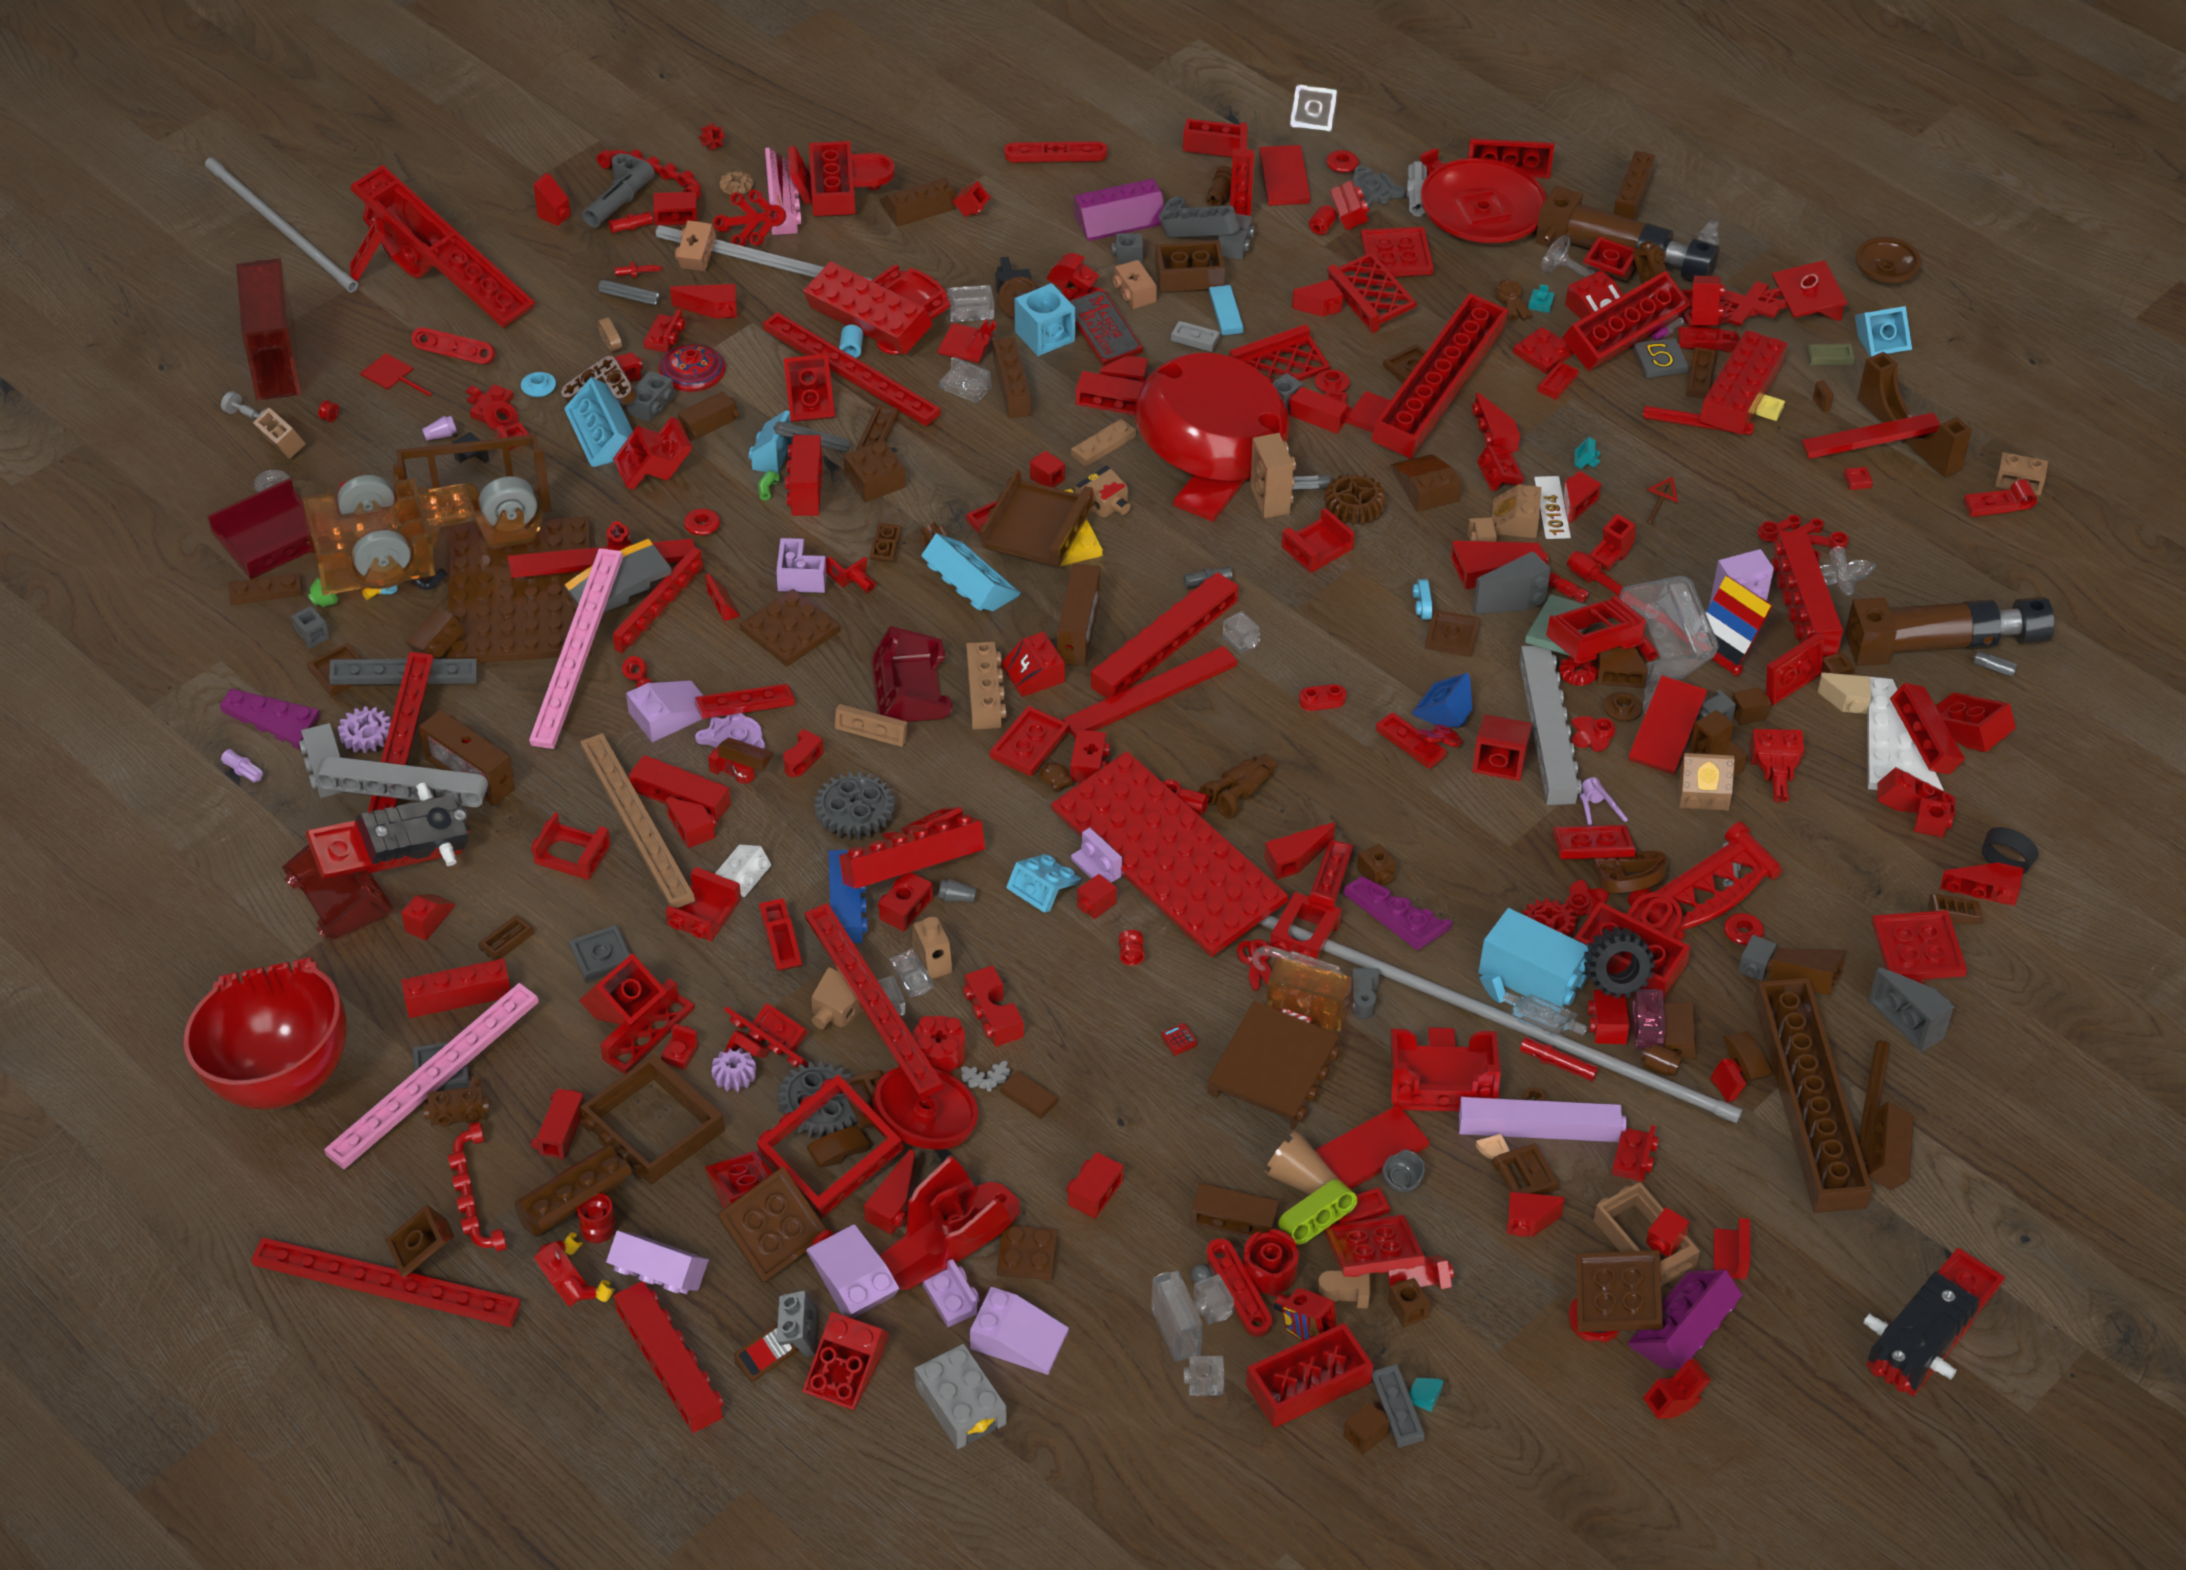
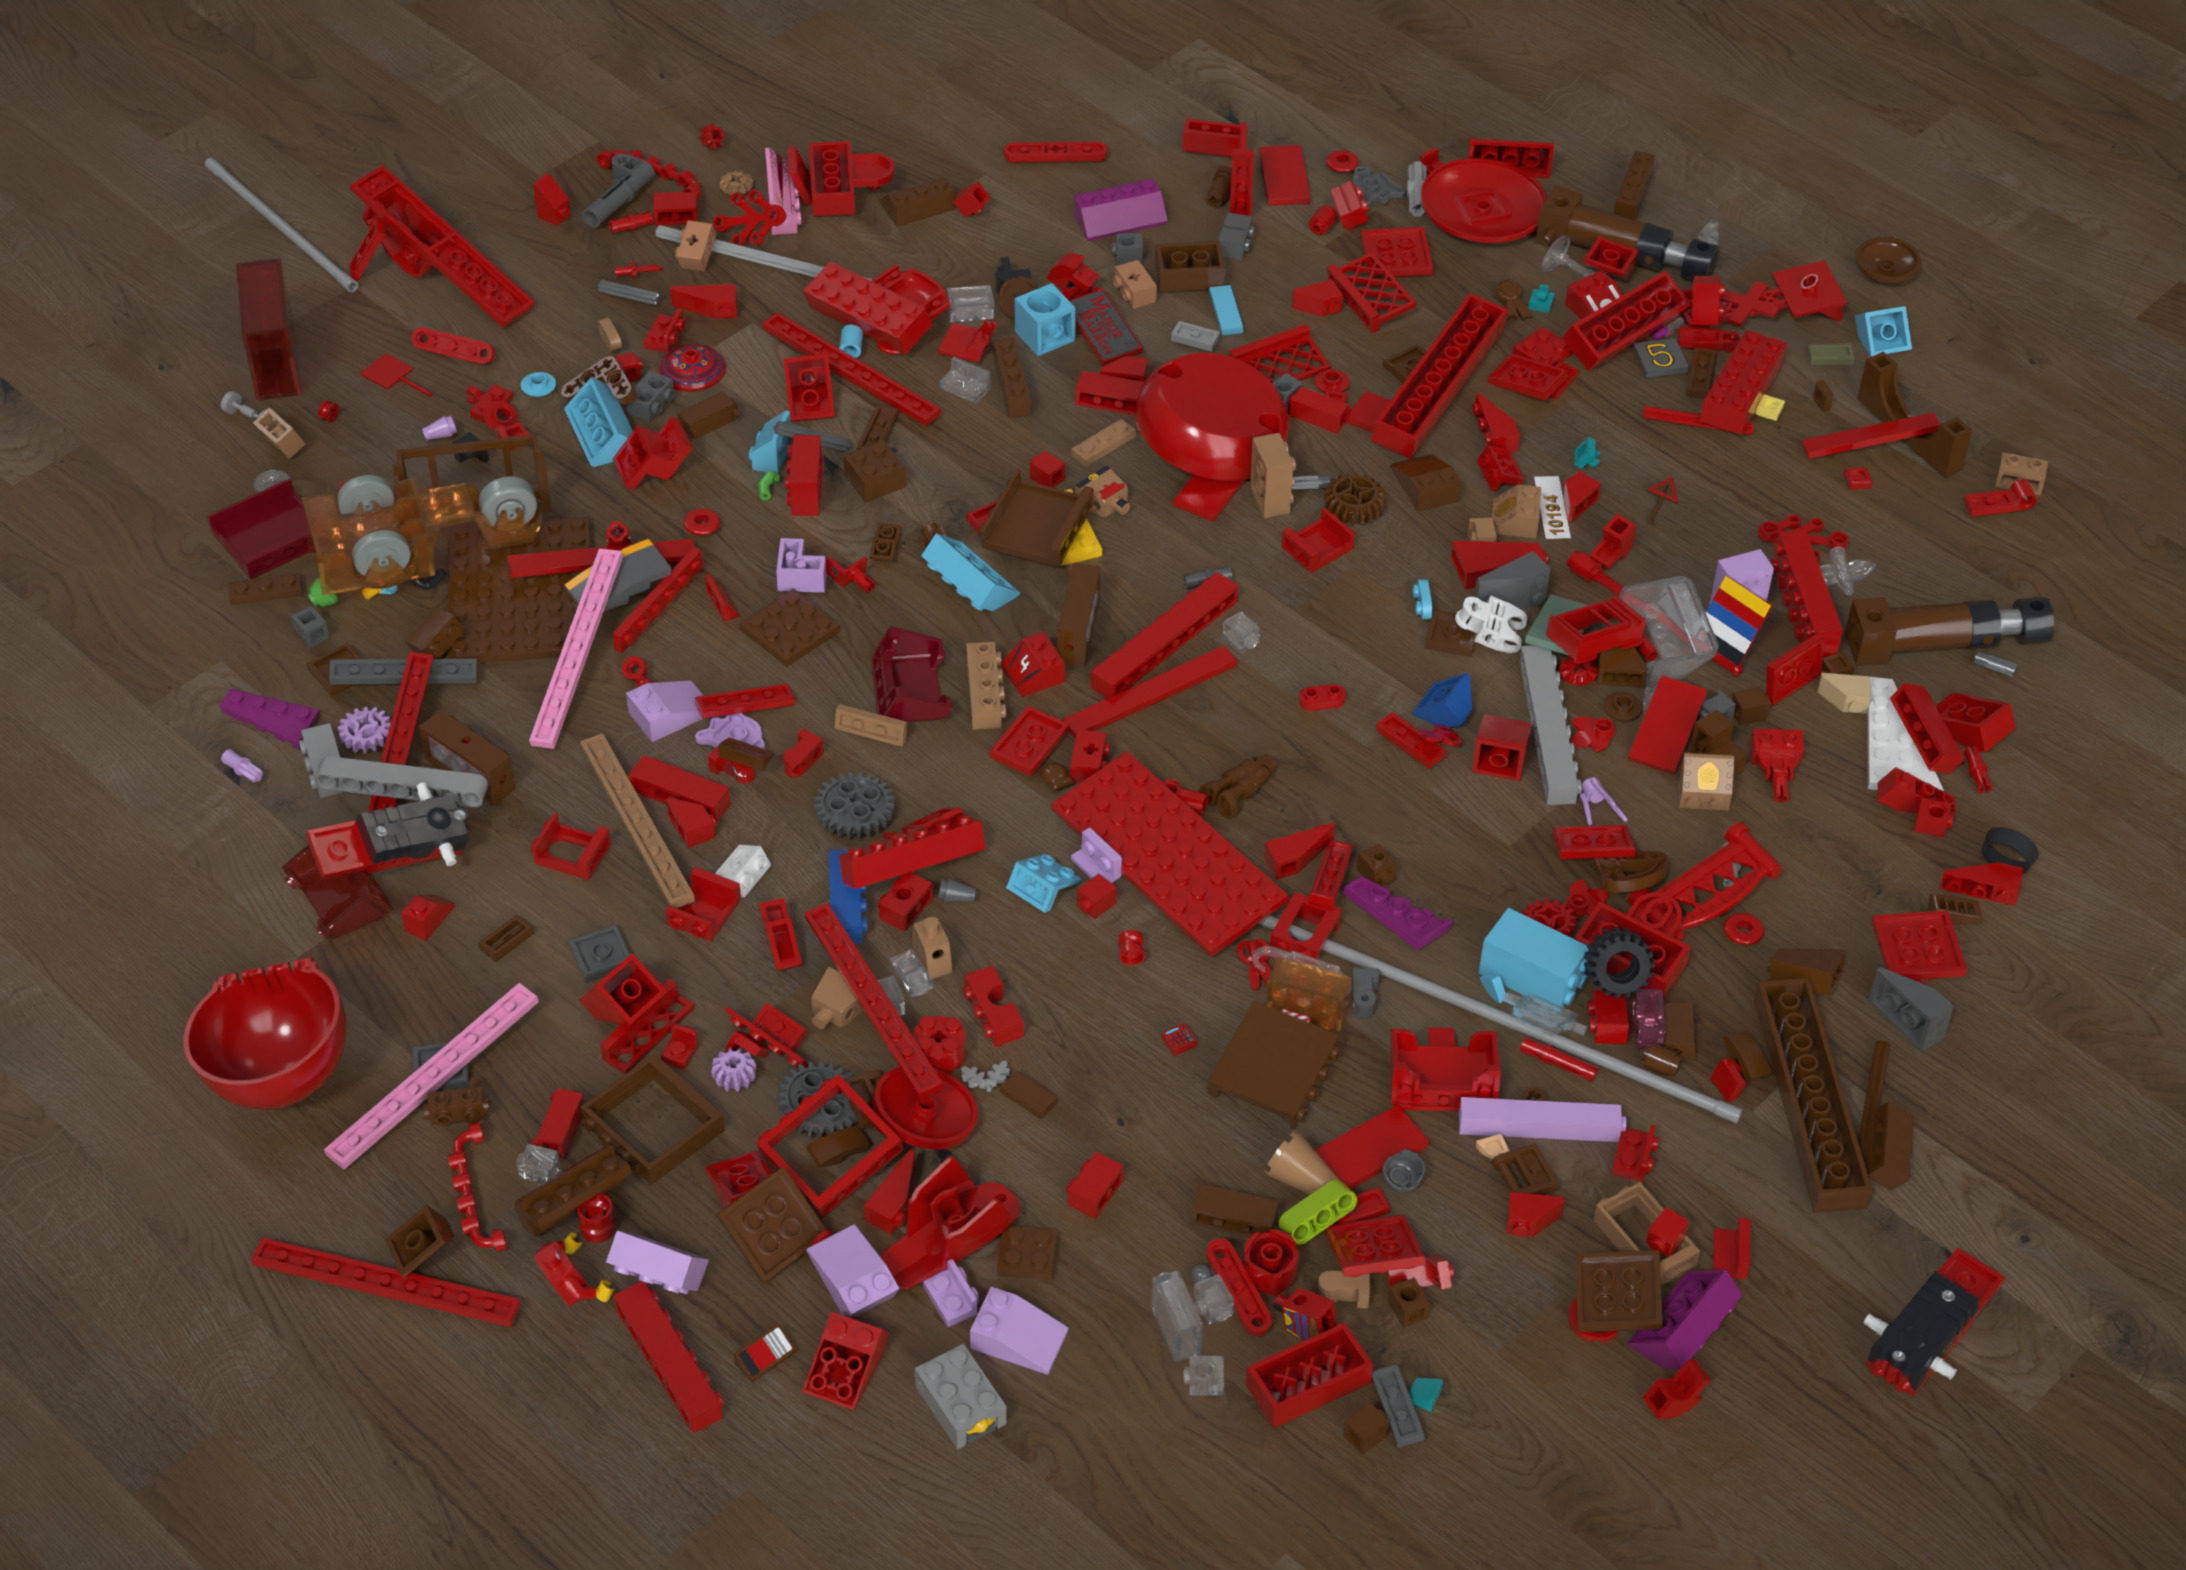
red brick [401,958,511,1018] -> none
dark grey bracket [777,1291,818,1357] -> none
dark grey beam [1159,196,1240,237] -> none
clear slope [1290,85,1338,132] -> none
red axle [1548,573,1589,603] -> none
reddish brown brick [1633,241,1671,285] -> none
dark grey brick [1738,935,1777,981] -> none
none -> clear brick [516,1144,561,1183]
none -> white piece [1455,595,1528,653]
none -> red tile [1488,354,1568,401]
none -> red pin [1963,746,1993,794]

